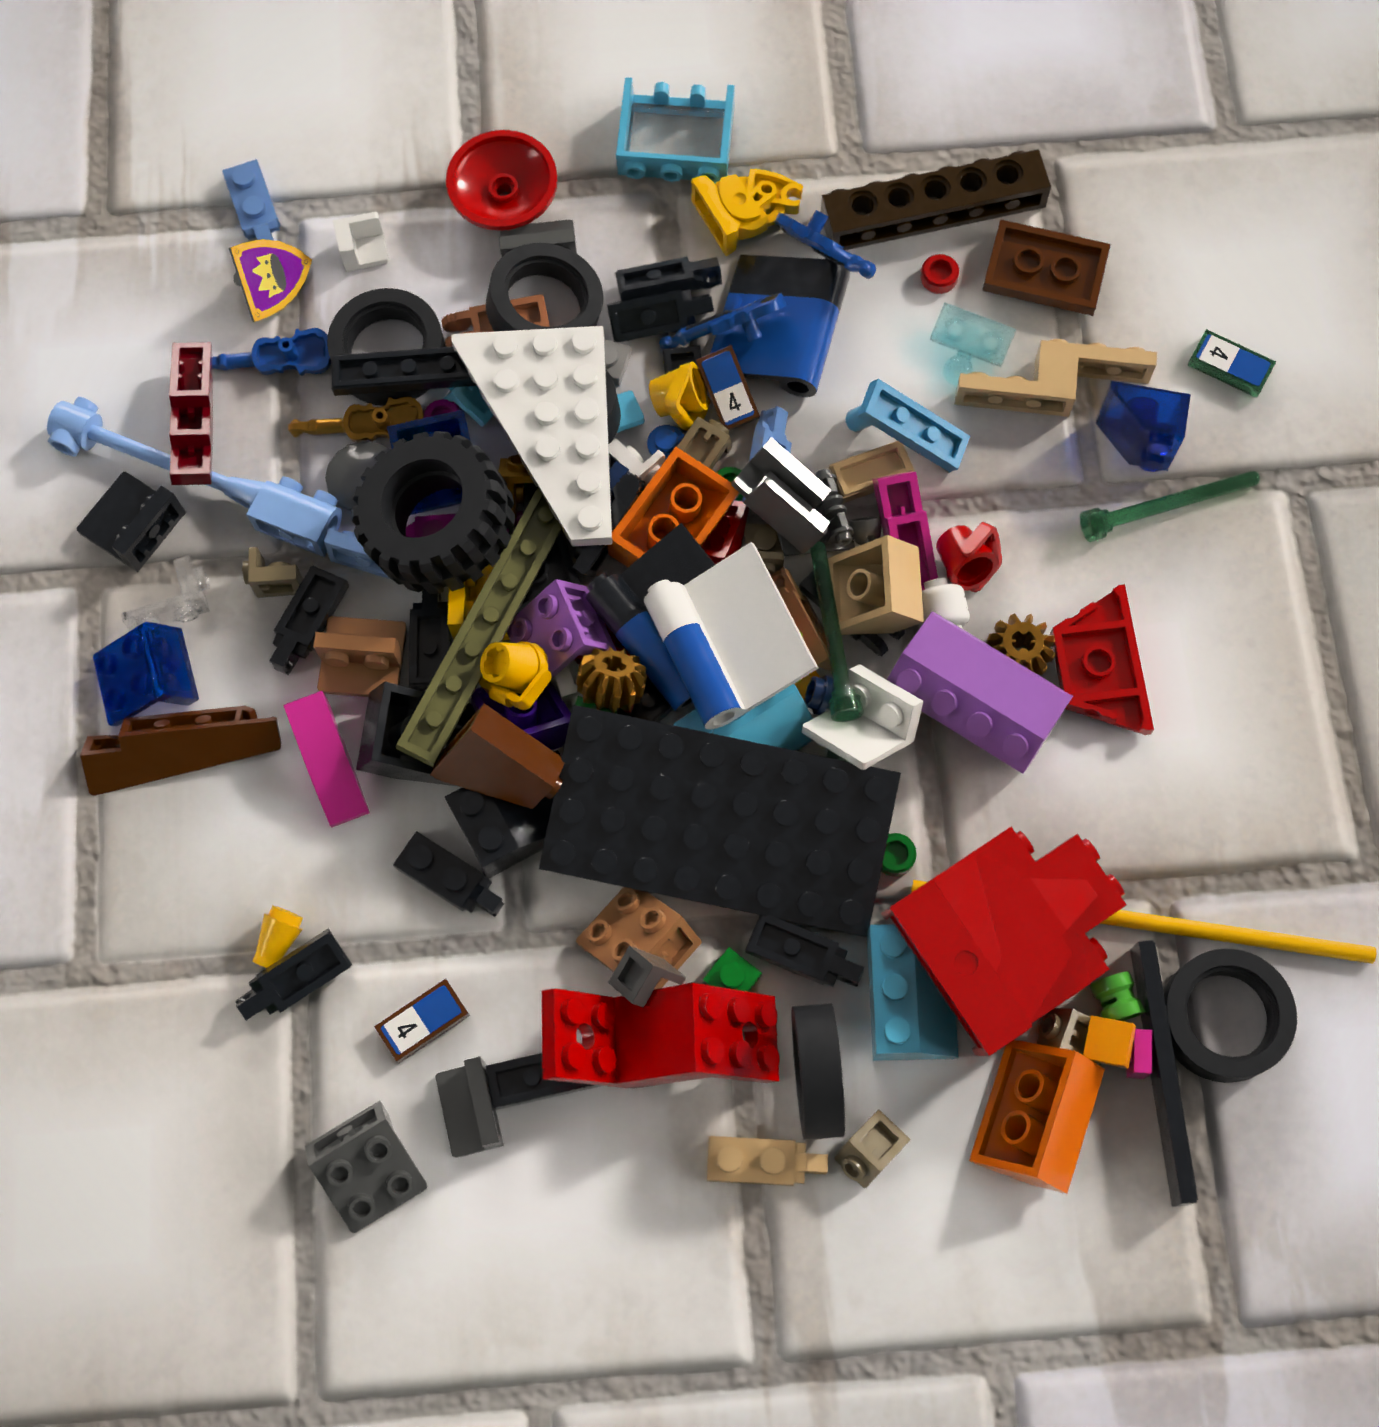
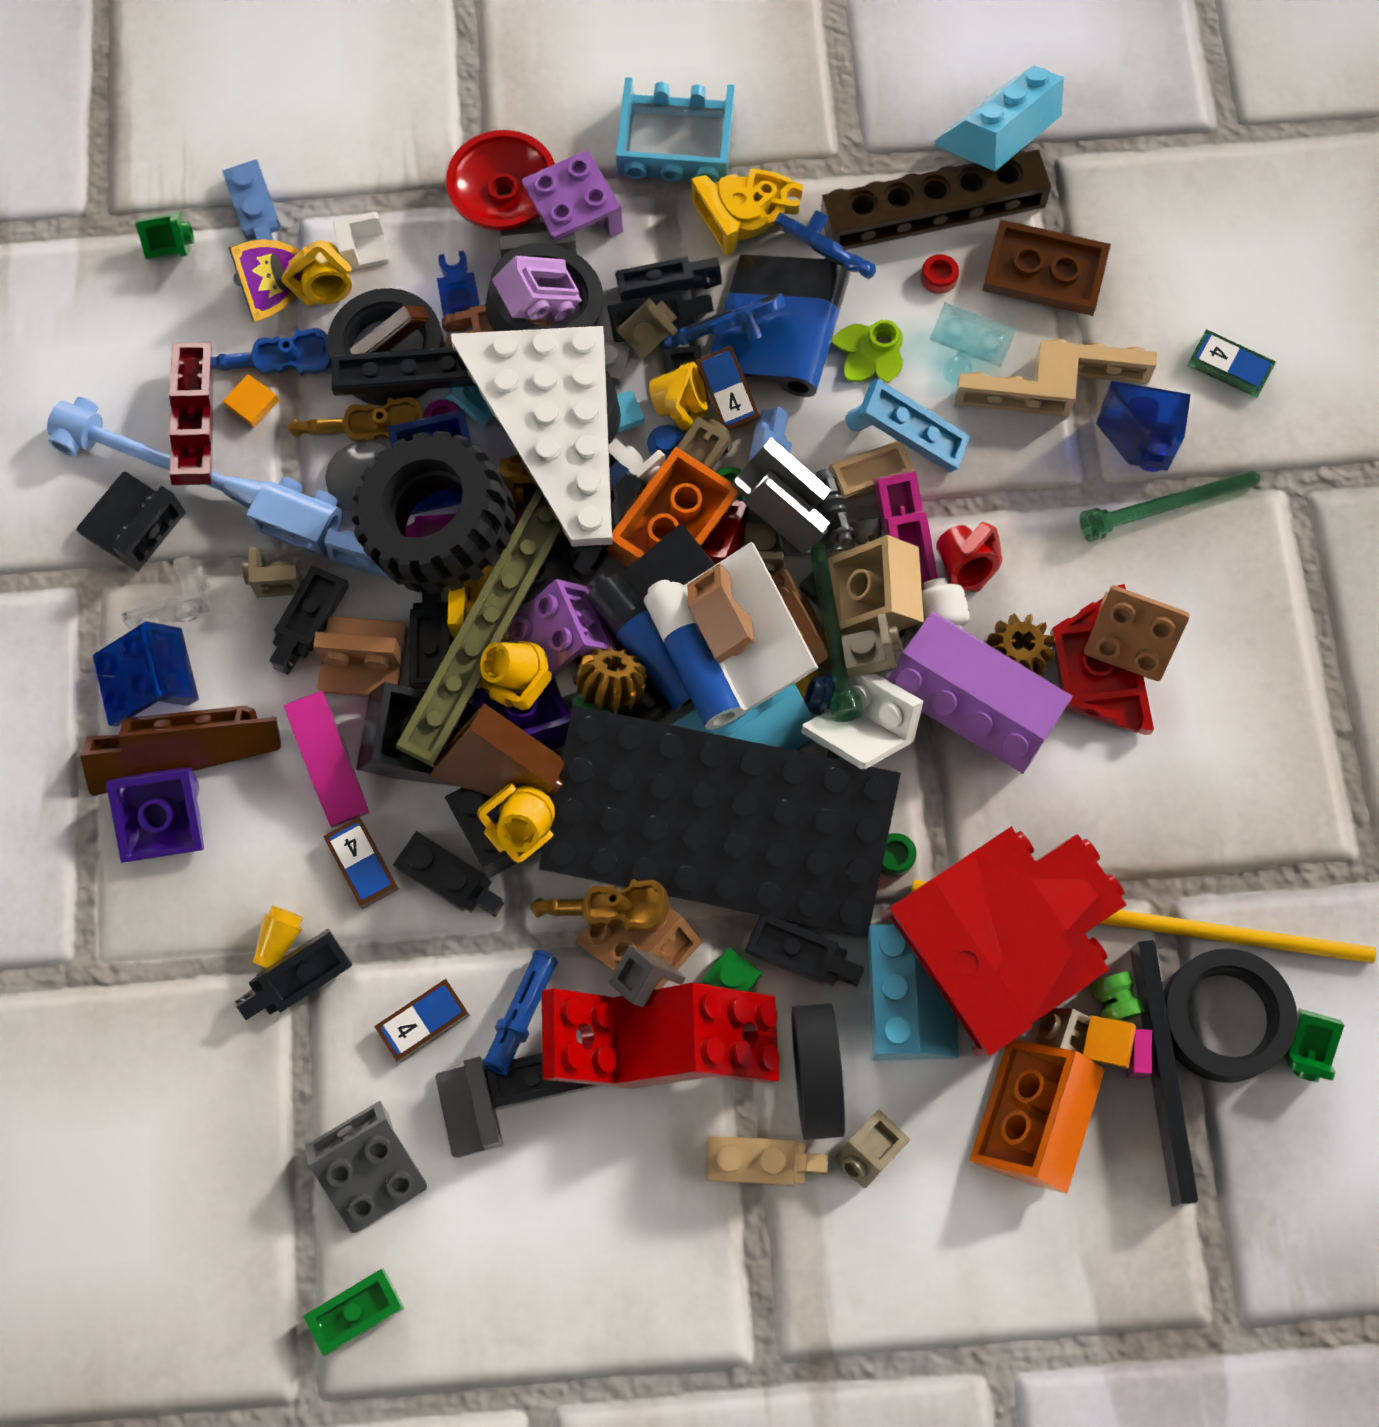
none -> dark purple slope [106,767,204,863]
none -> green bracket [135,211,195,259]
none -> light orange tile [223,374,279,428]
none -> yellow piece [282,240,352,306]
none -> green plate [303,1269,405,1356]
none -> tile [323,817,399,909]
none -> reddish brown tile [349,305,430,354]
none -> clear blue plate [437,250,480,316]
none -> yellow piece [477,783,555,862]
none -> blue pin [482,950,559,1075]
none -> lavender window [492,256,582,321]
none -> medium lavender bracket [522,150,623,240]
none -> pearl gold piece [530,879,669,932]
none -> dark tan bracket [616,298,678,359]
none -> medium nougat slope [687,563,754,663]
none -> lime plate [831,320,903,383]
none -> dark tan bracket [841,613,902,678]
none -> medium azure slope [935,65,1064,171]
none -> medium nougat bracket [1084,585,1190,681]
none -> green bracket [1284,1008,1345,1082]

